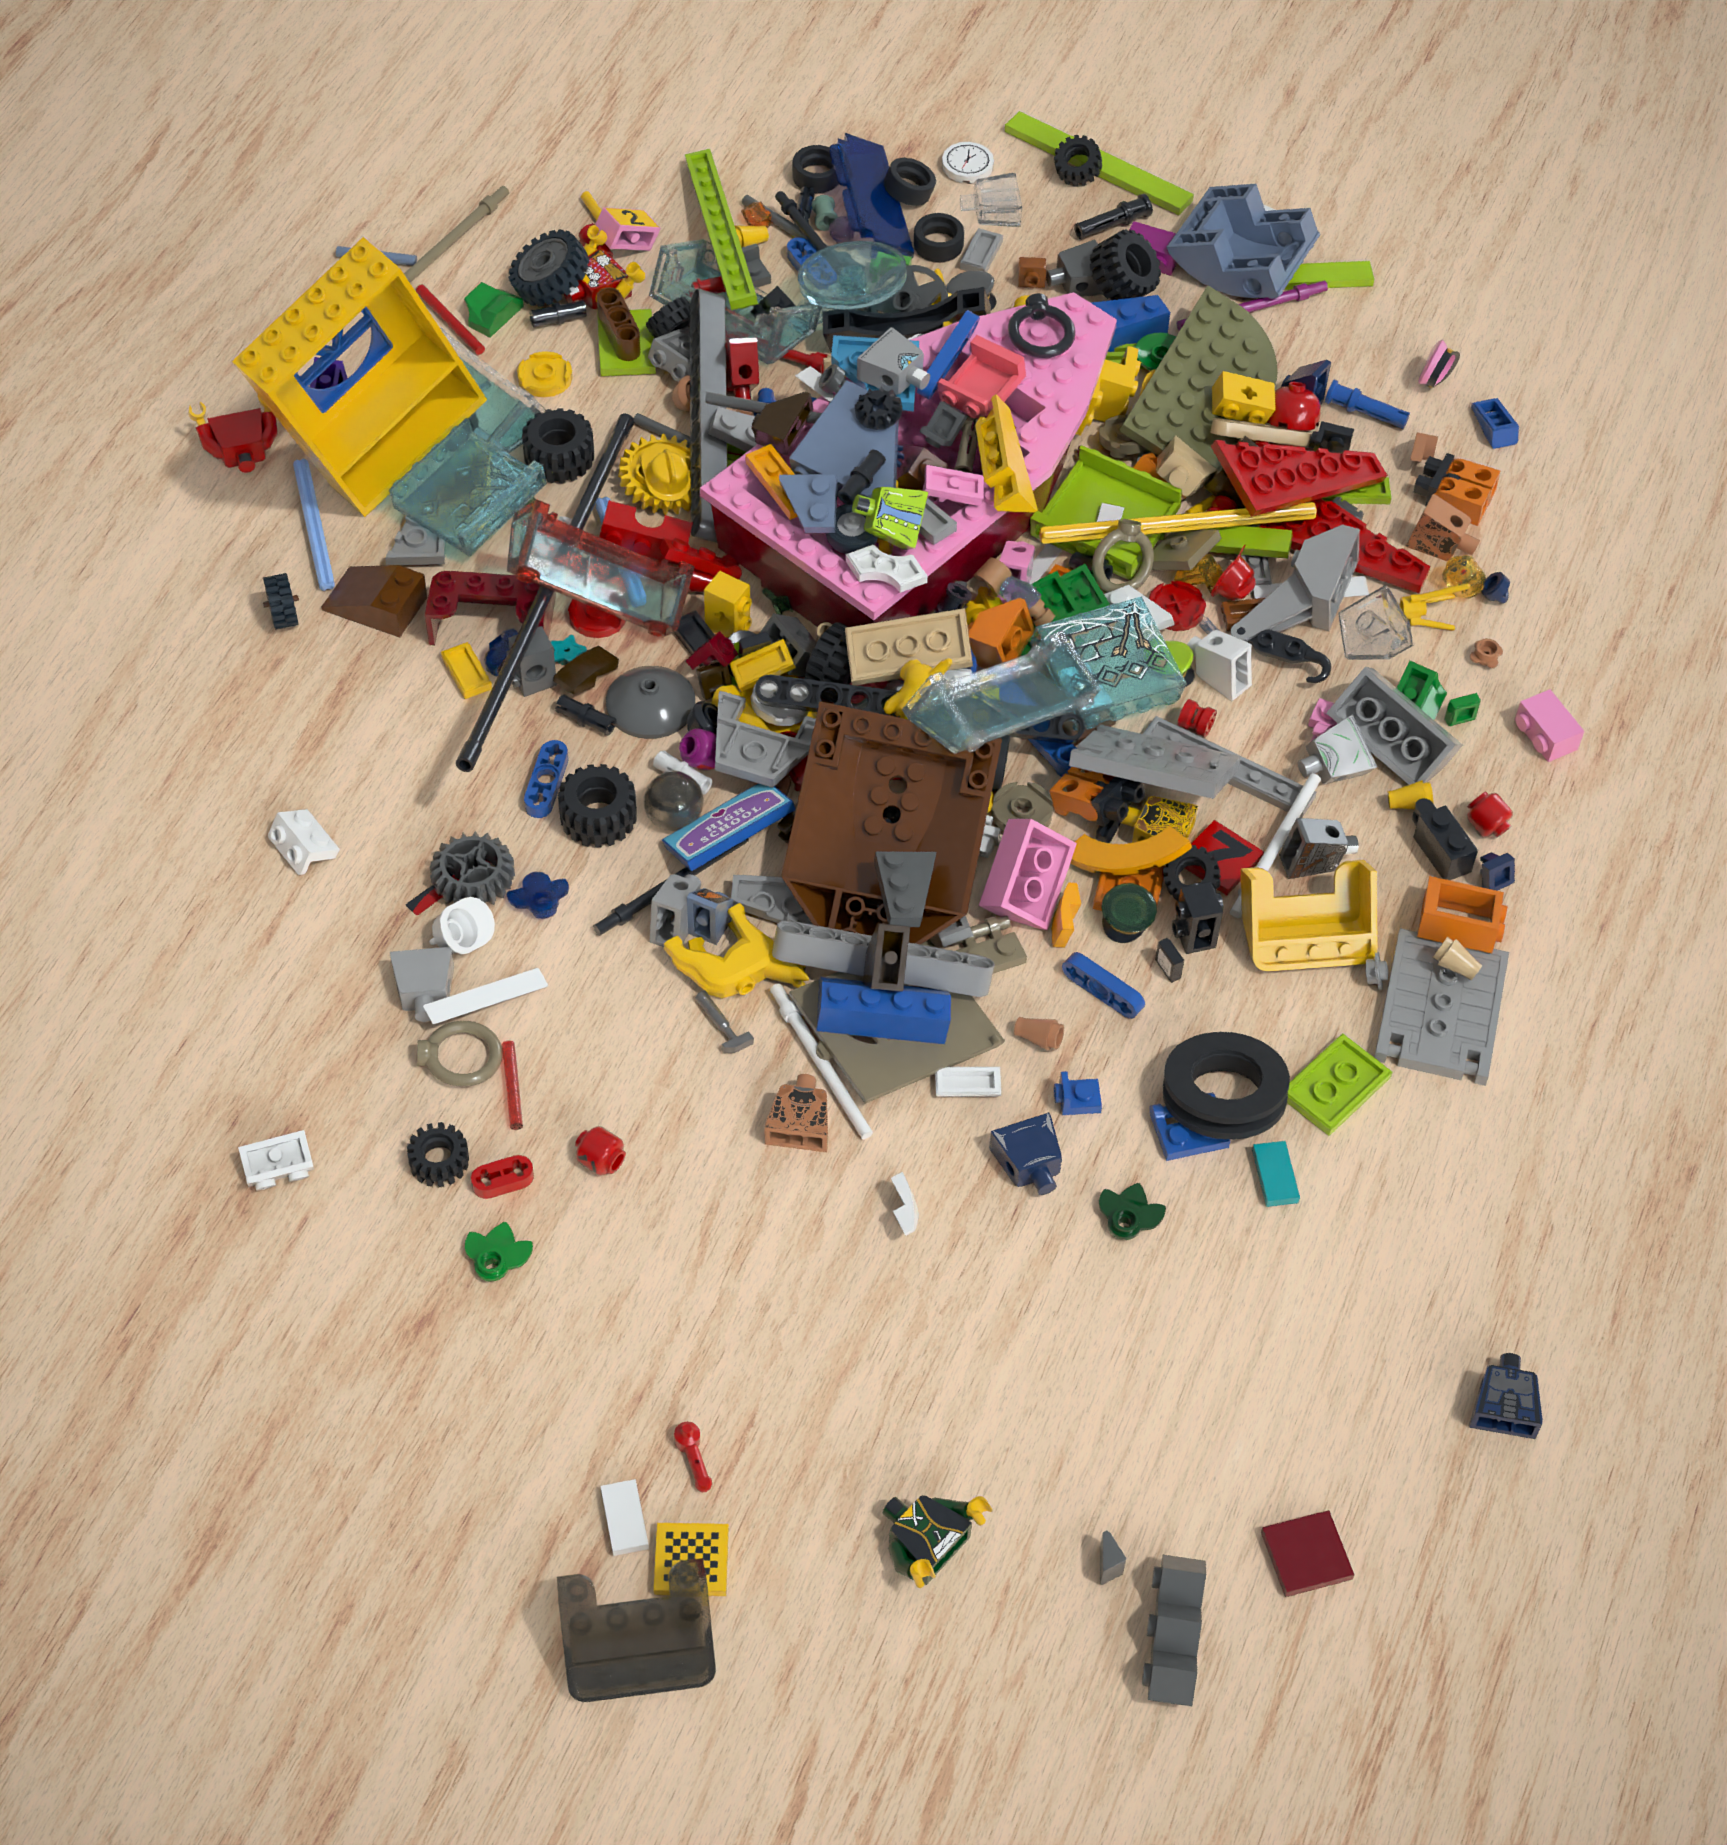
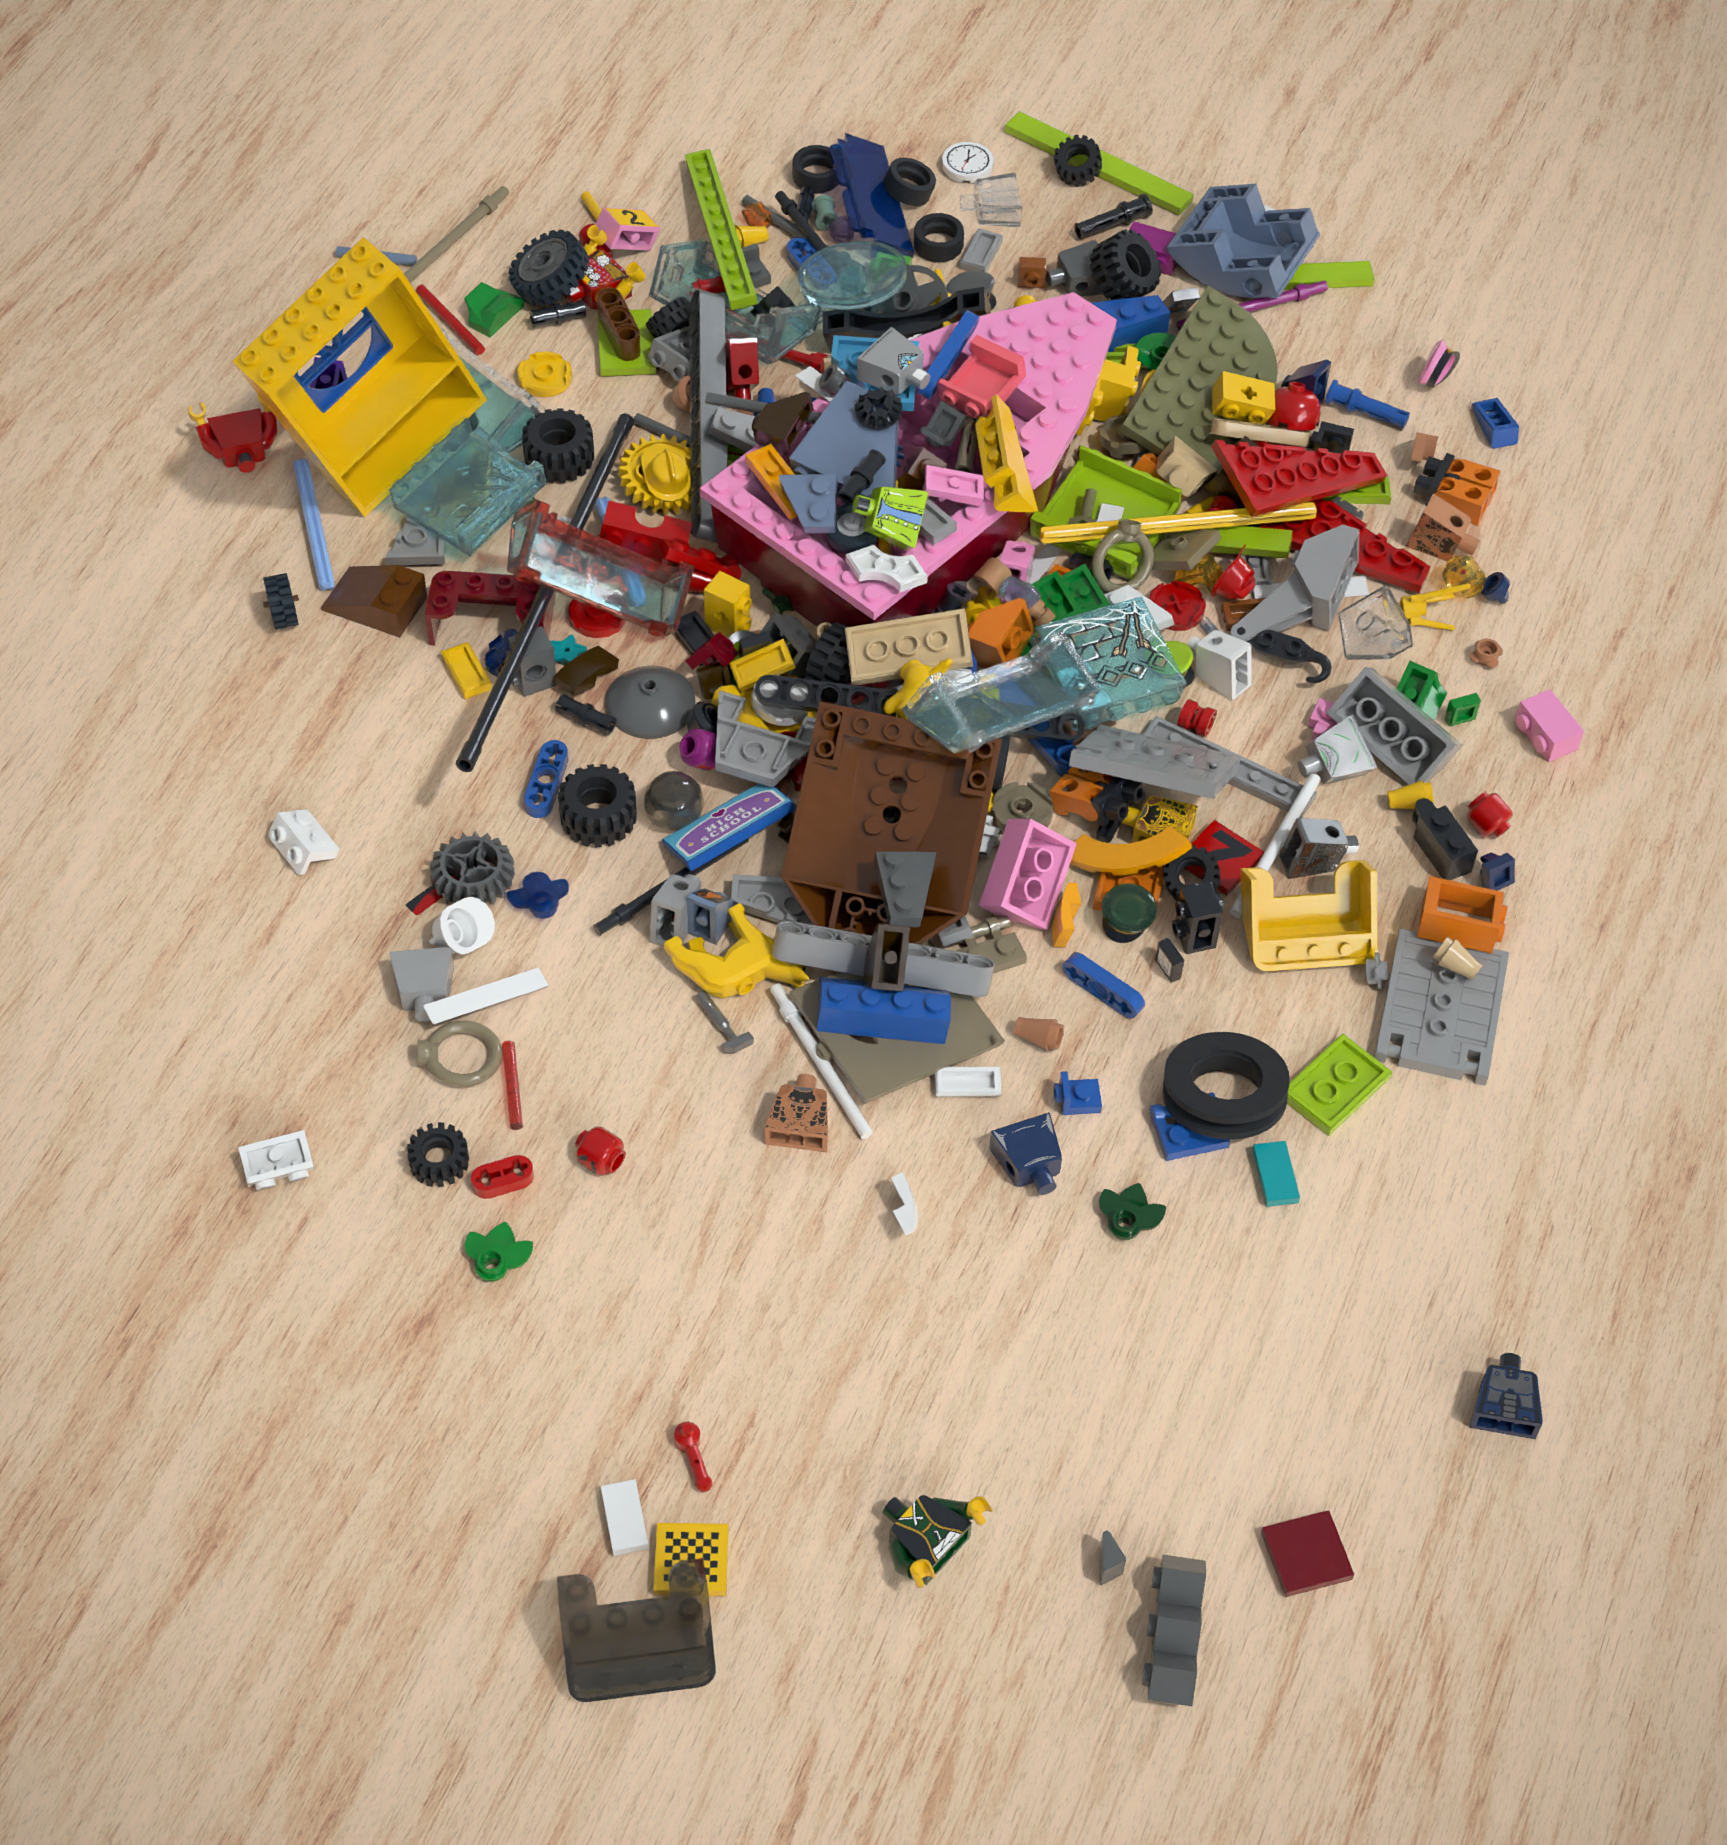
white pin [653,750,712,796] -> none
black piece [1008,293,1076,358] -> none
none -> olive bar [1068,488,1097,524]
none -> tile [1163,287,1200,313]

